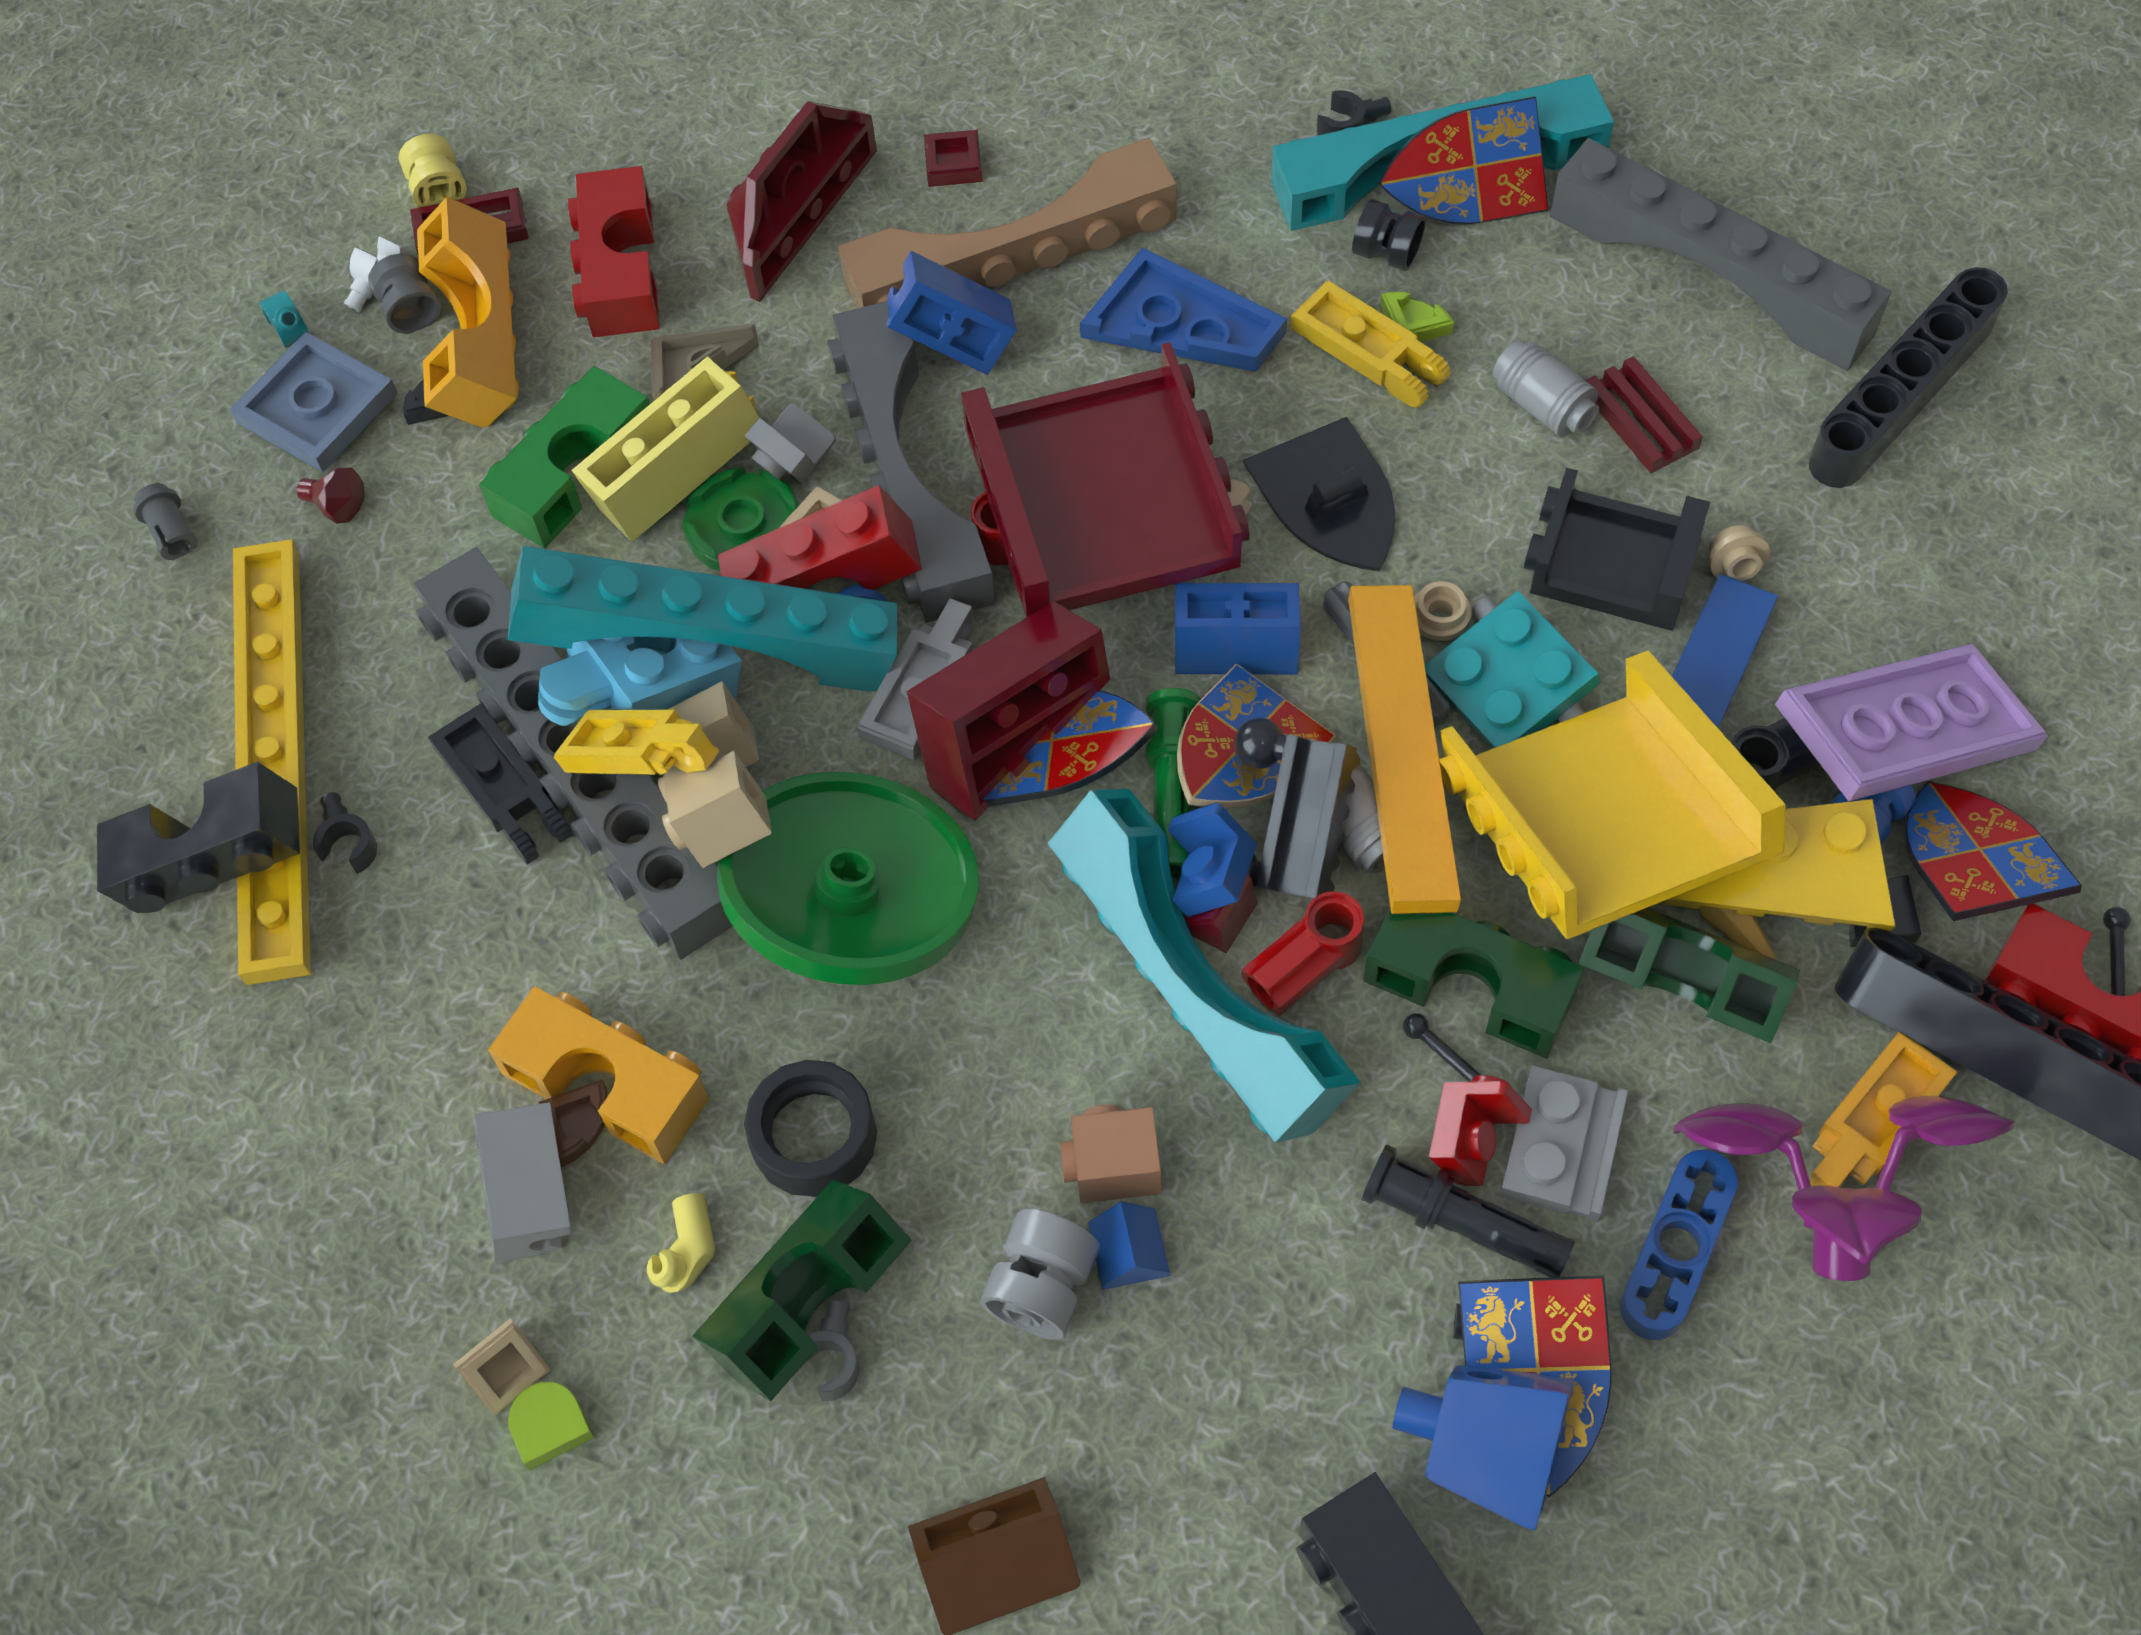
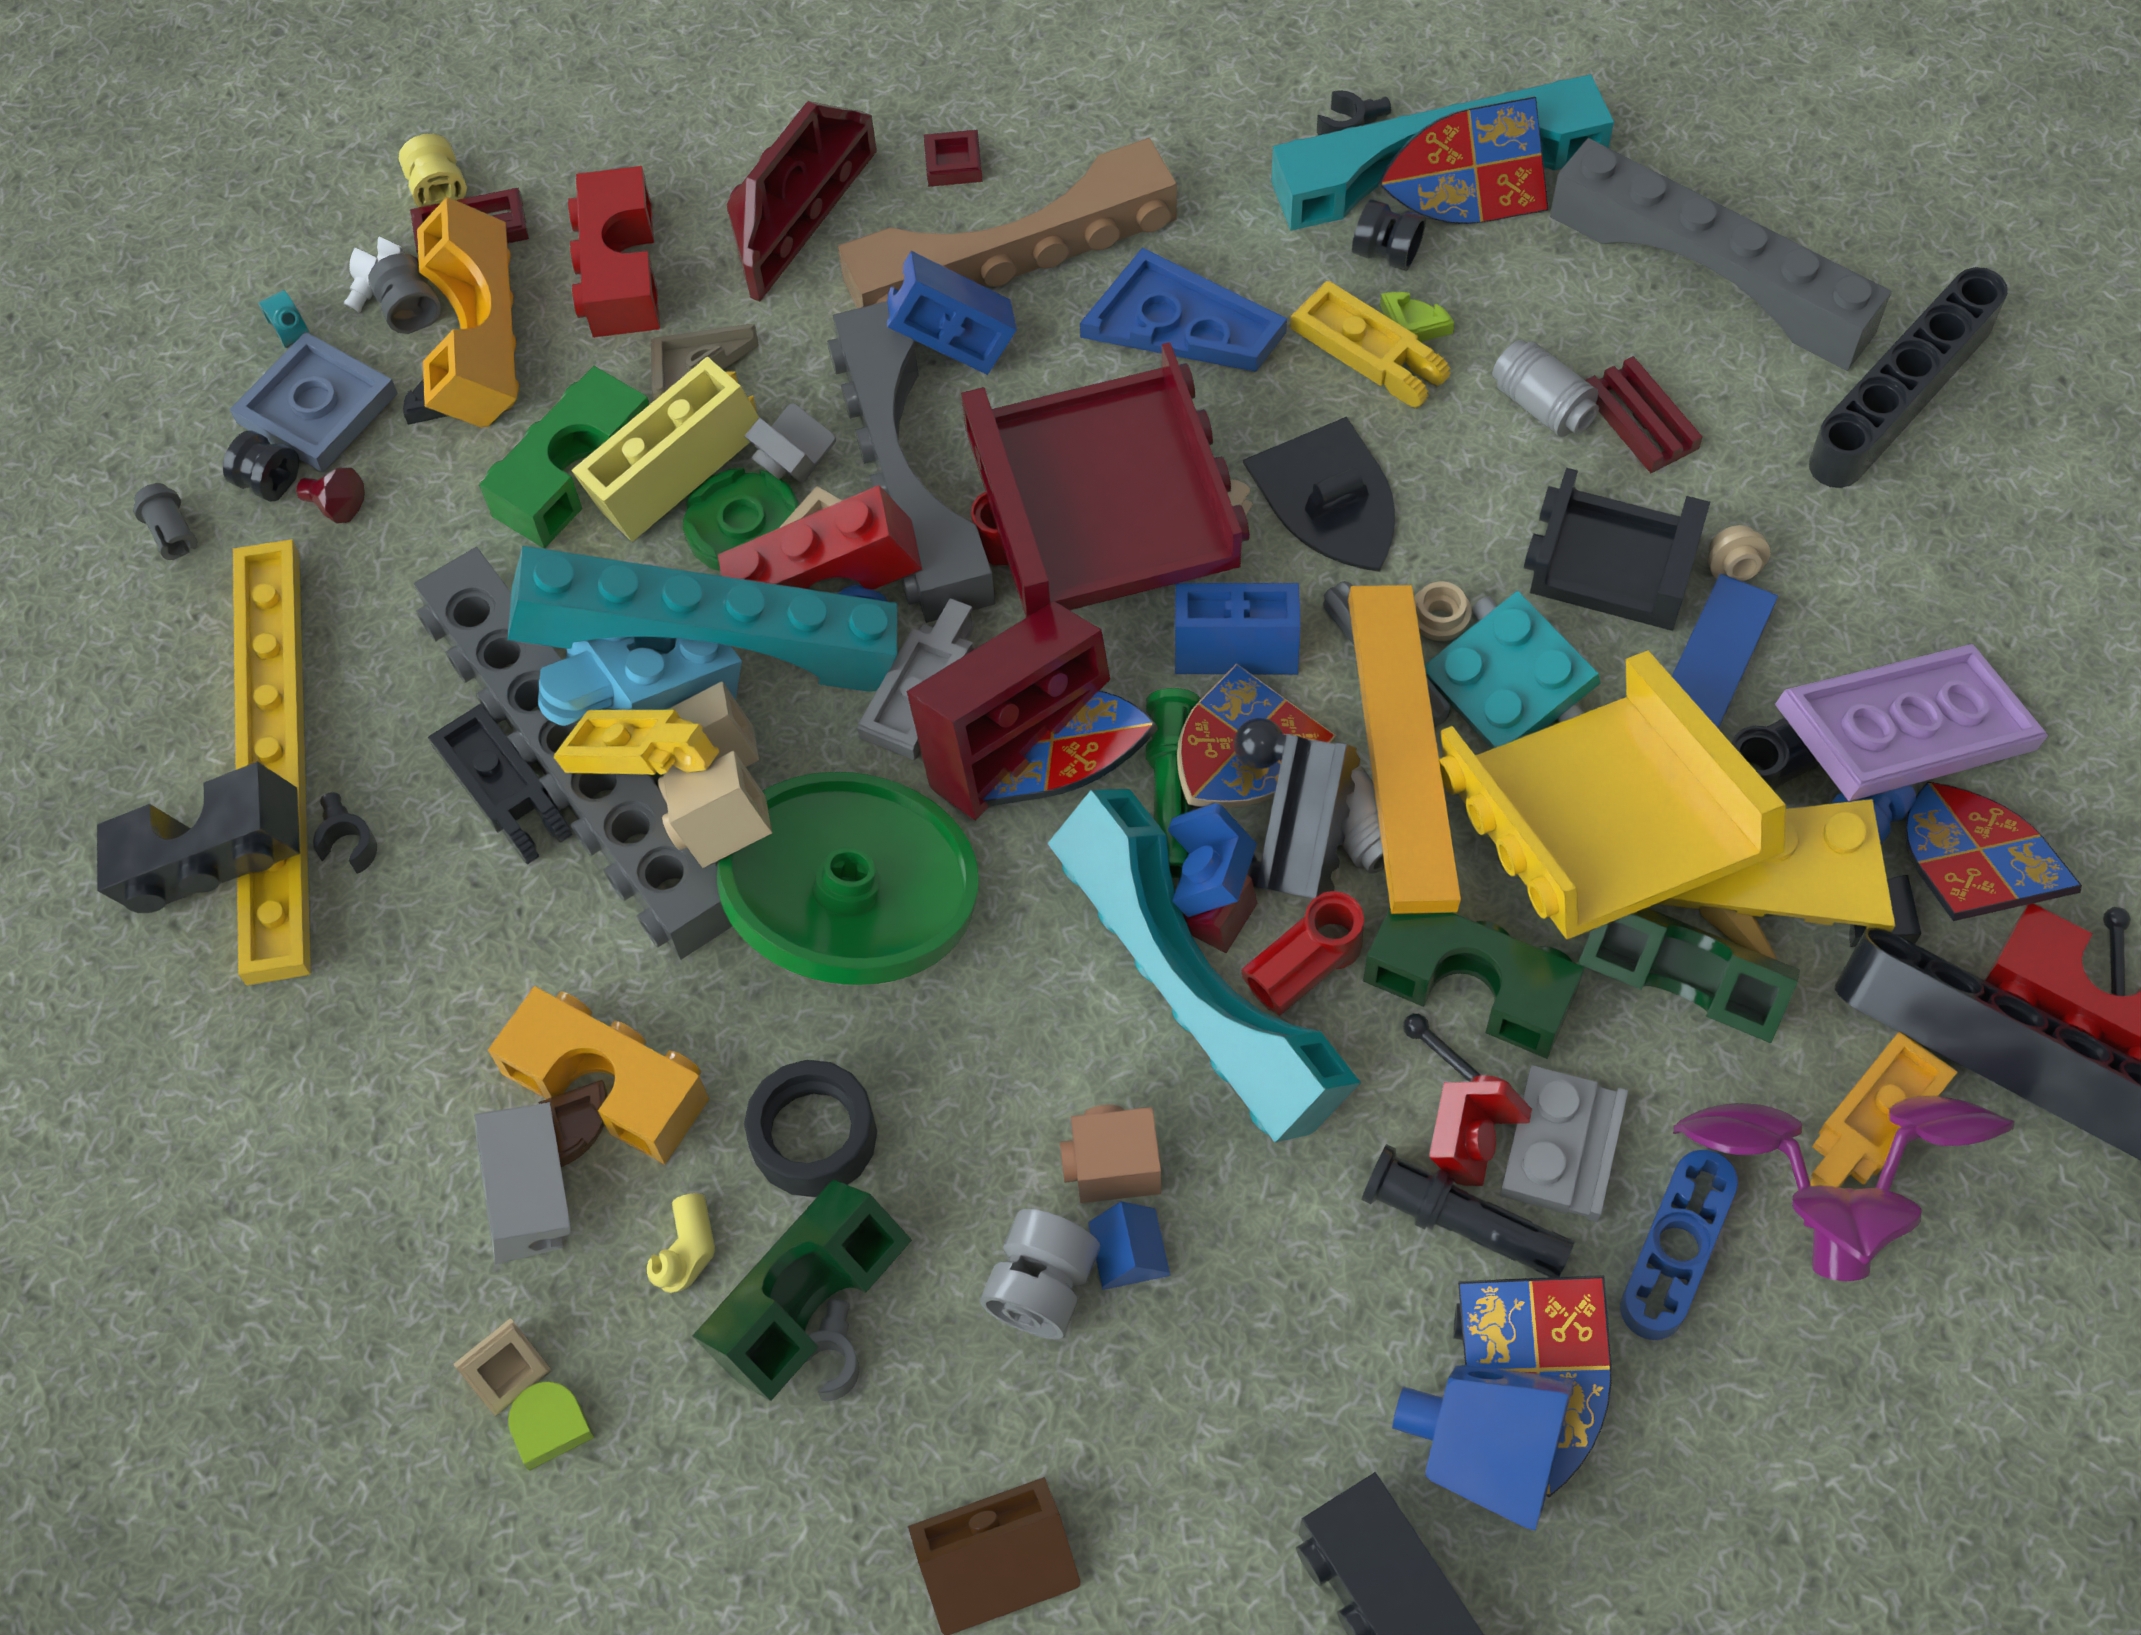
none -> black wheel [223,430,299,502]

